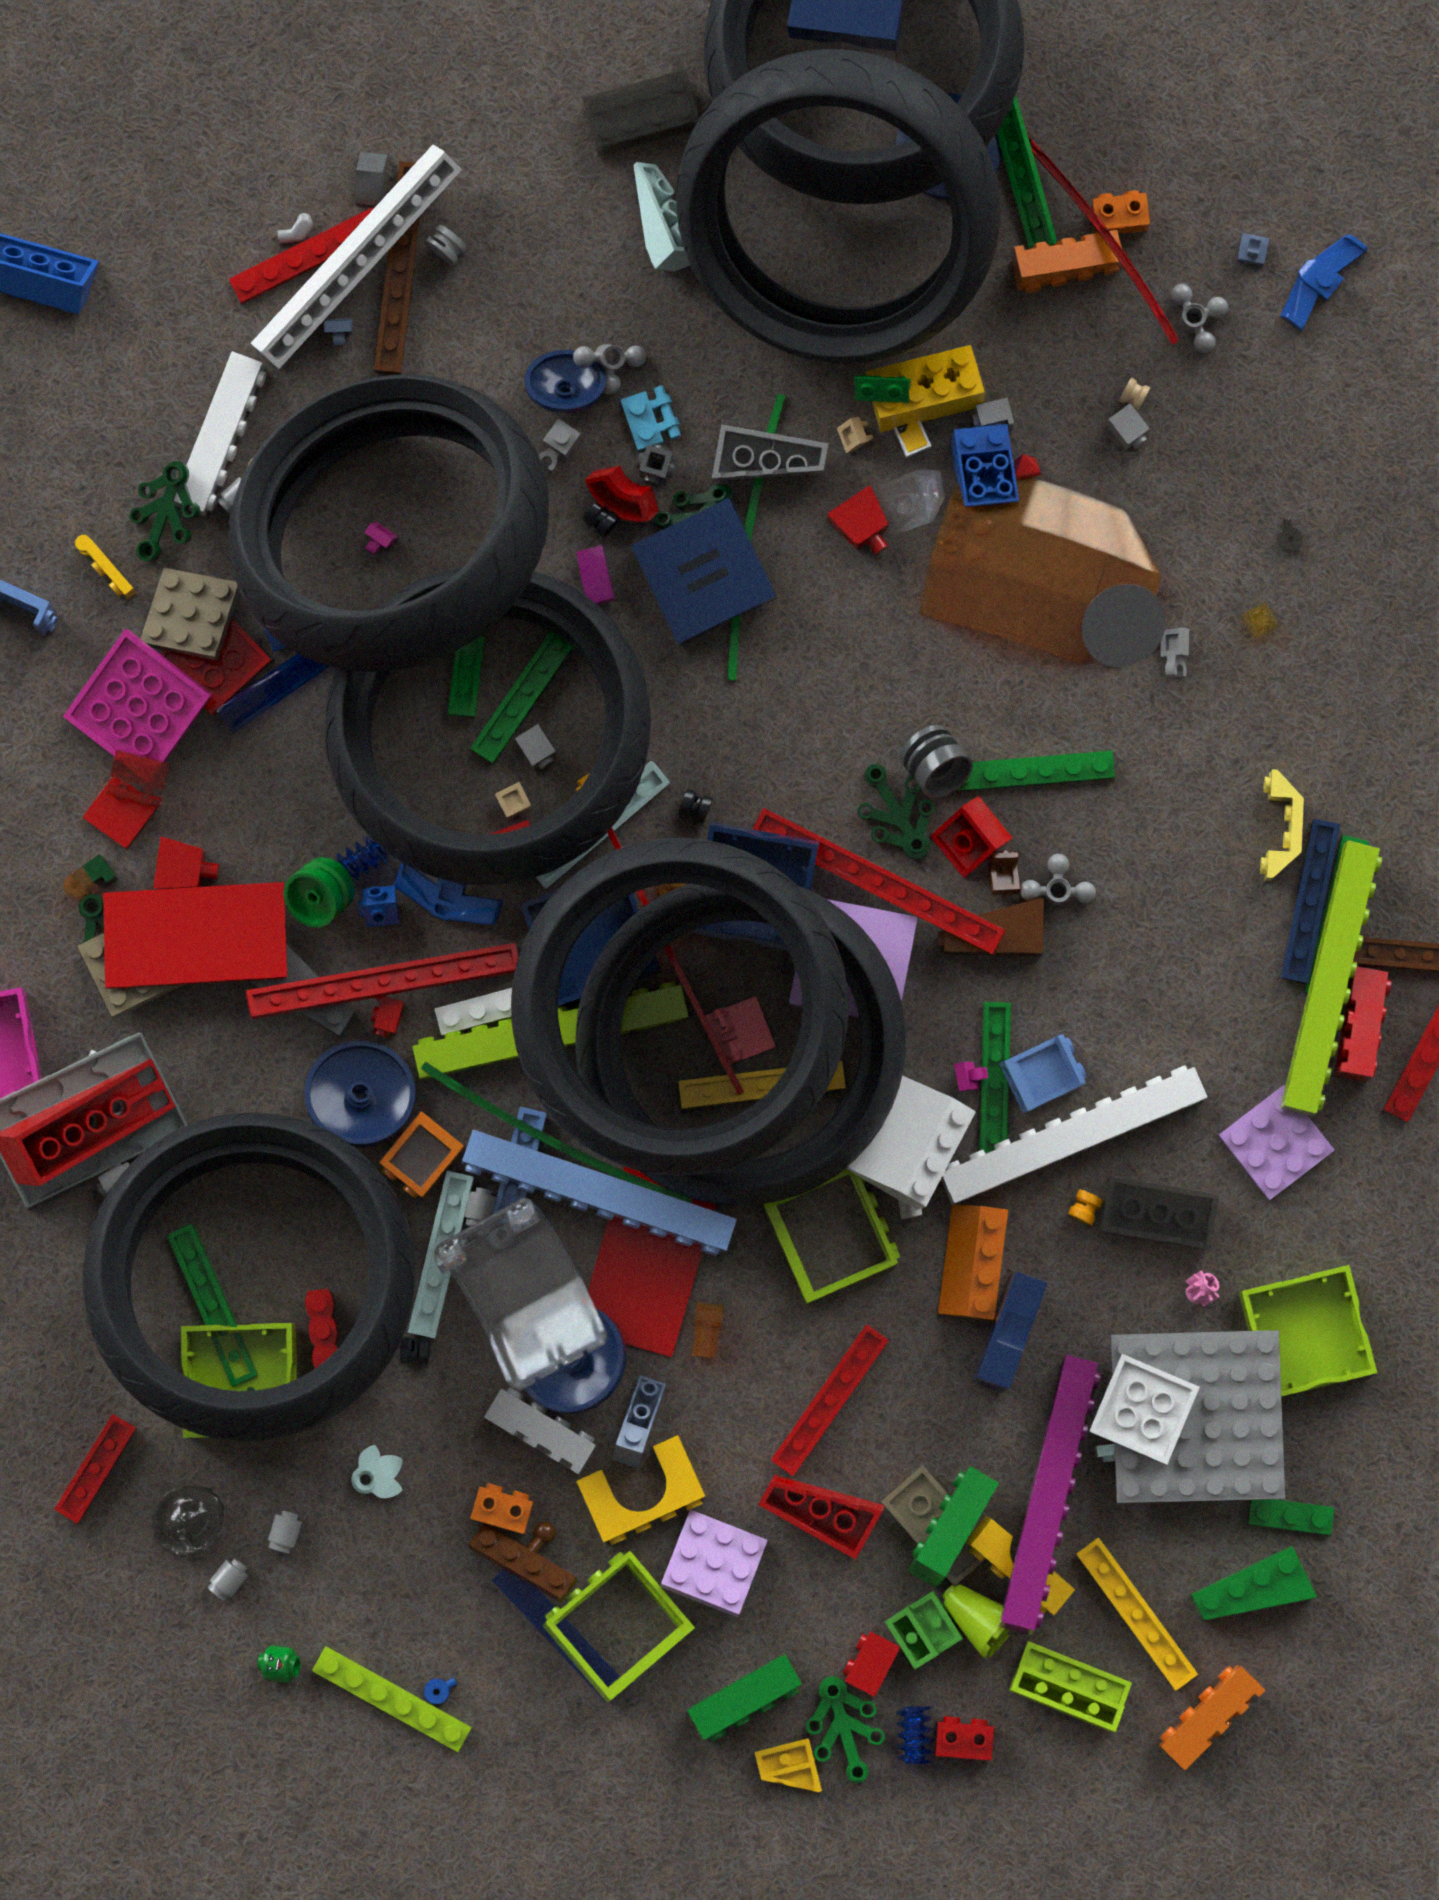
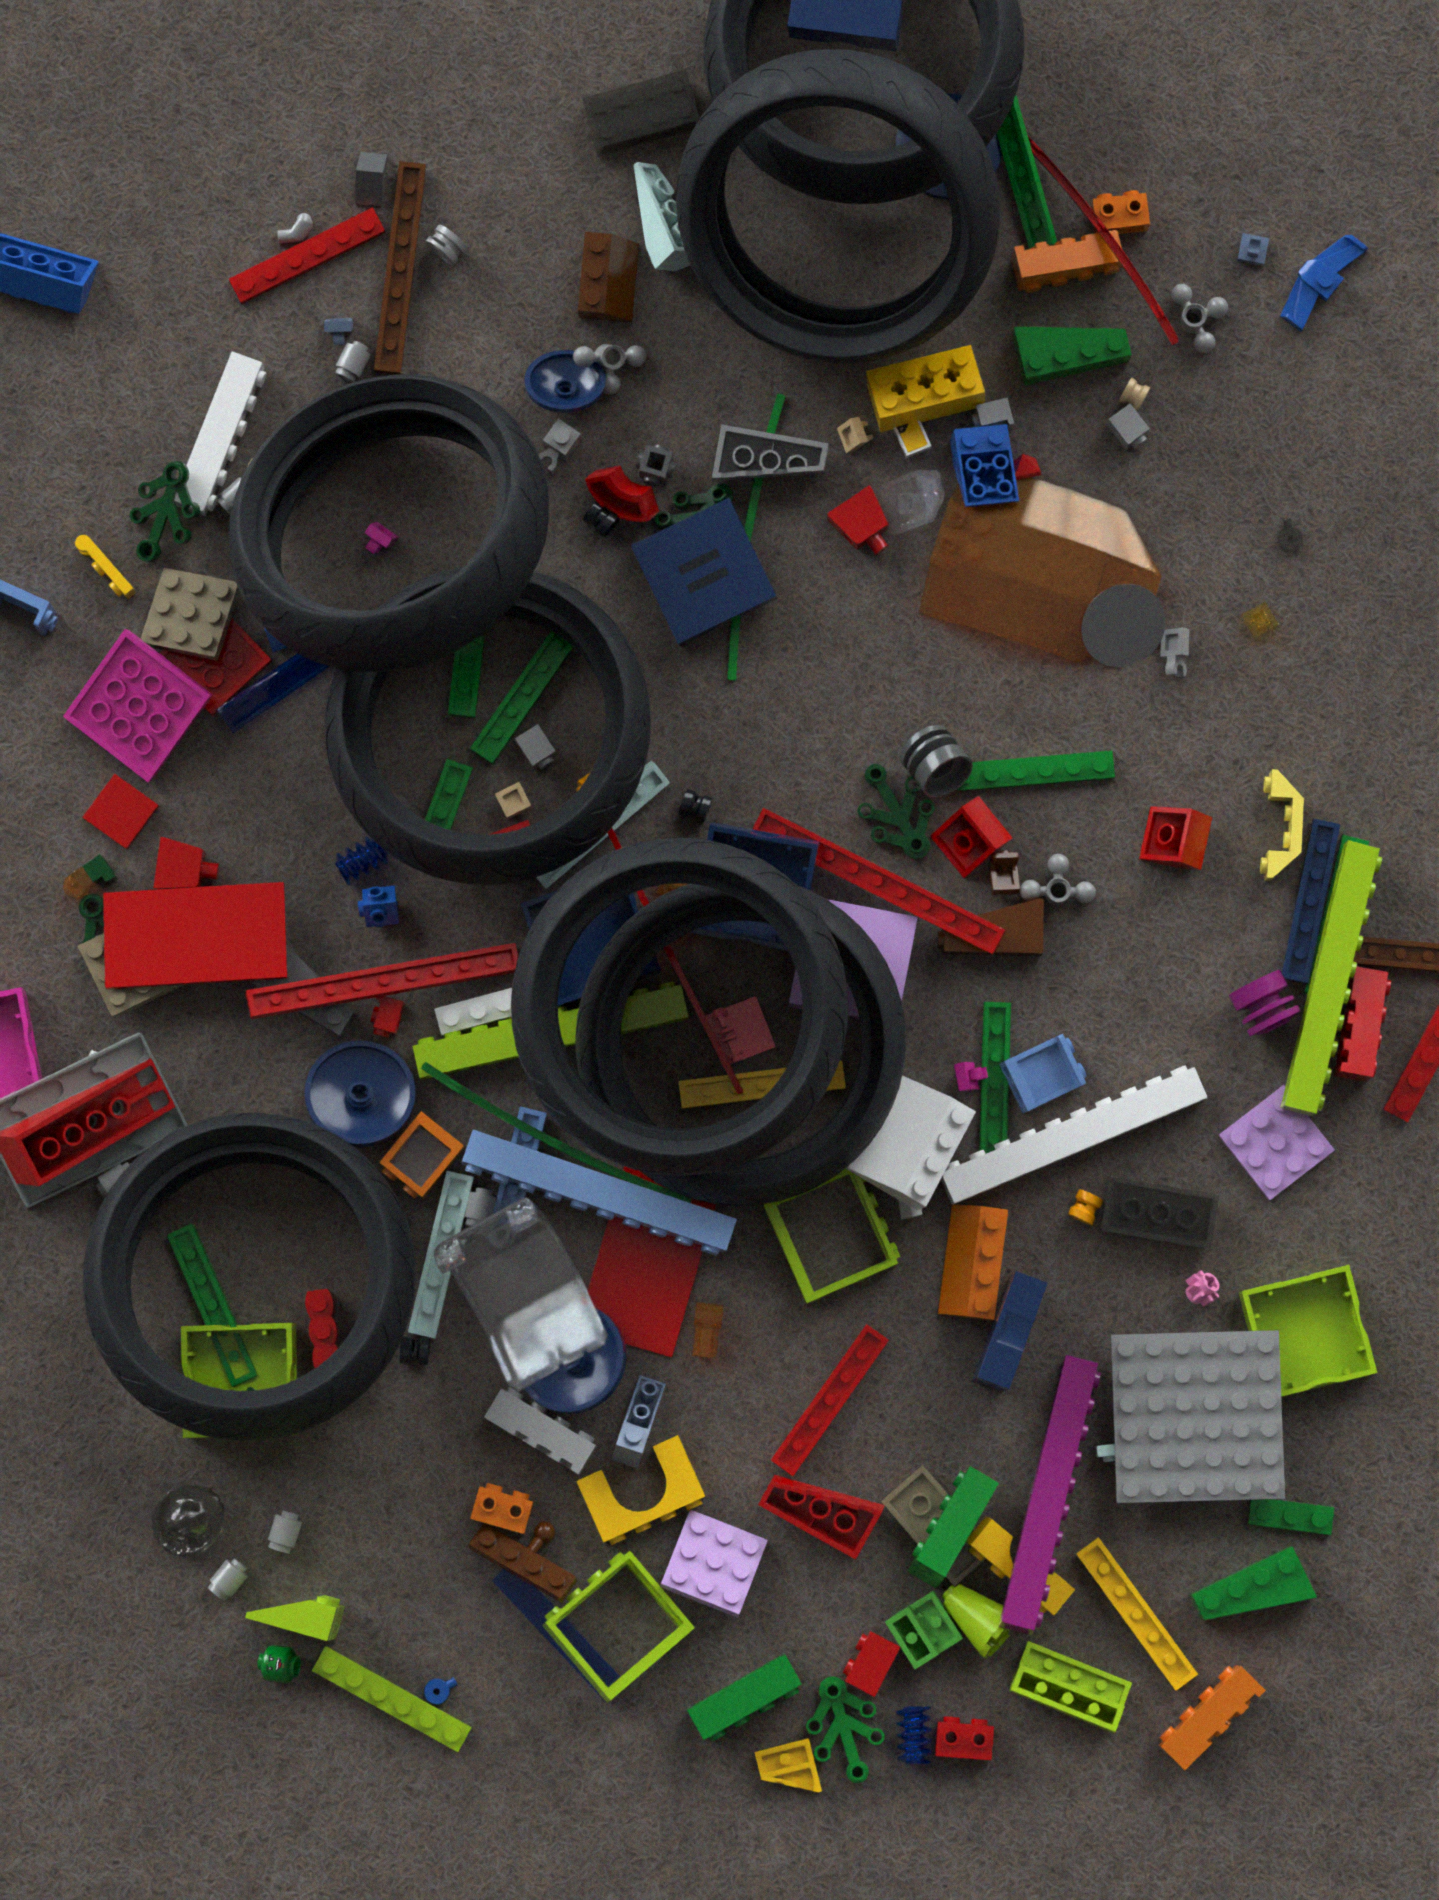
red plate [54,1413,137,1524] -> none
clear red plate [107,749,171,808] -> none
white brick [251,145,462,369] -> none
green wheel [283,857,355,928] -> none
light aqua plate [351,1445,403,1498] -> none
blue plate [394,862,504,926] -> none
magenta slope [576,545,615,605] -> none
medium azure plate [620,385,681,451] -> none
green hinge [854,374,911,403] -> none
white plate [1089,1354,1200,1465] -> none
none -> lime slope [245,1595,345,1641]
none -> light grey brick [335,341,371,383]
none -> green plate [425,759,473,830]
none -> reddish brown slope [578,232,639,323]
none -> green wedge [1012,327,1132,386]
none -> red slope [1139,806,1212,870]
none -> magenta wheel [1228,969,1301,1037]

